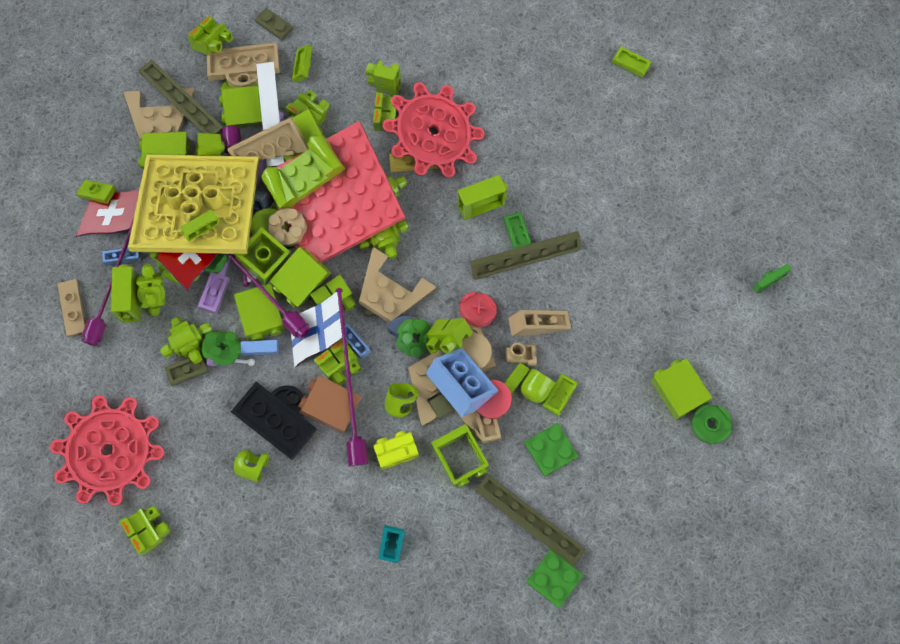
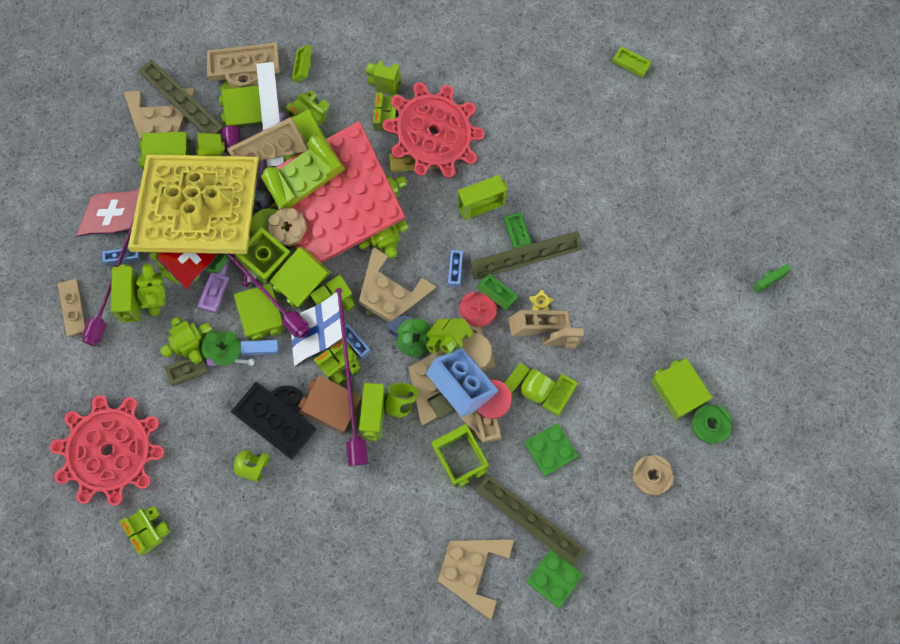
lime plate [76,180,117,204] -> none
lime piece [180,209,220,242] -> none
lime hips [187,16,233,55] -> none
olive plate [255,8,293,41] -> none
neon yellow brick [373,431,419,470] -> none
teal slope [378,525,406,563] -> none
tan plate [505,343,537,366] -> none
none -> lime brick [359,383,386,442]
none -> tan wing [438,540,514,619]
none -> light blue piece [448,250,463,287]
none -> bright green plate [477,274,519,311]
none -> light yellow plate [529,290,554,311]
none -> tan wing [542,328,584,349]
none -> tan plate [632,455,673,496]

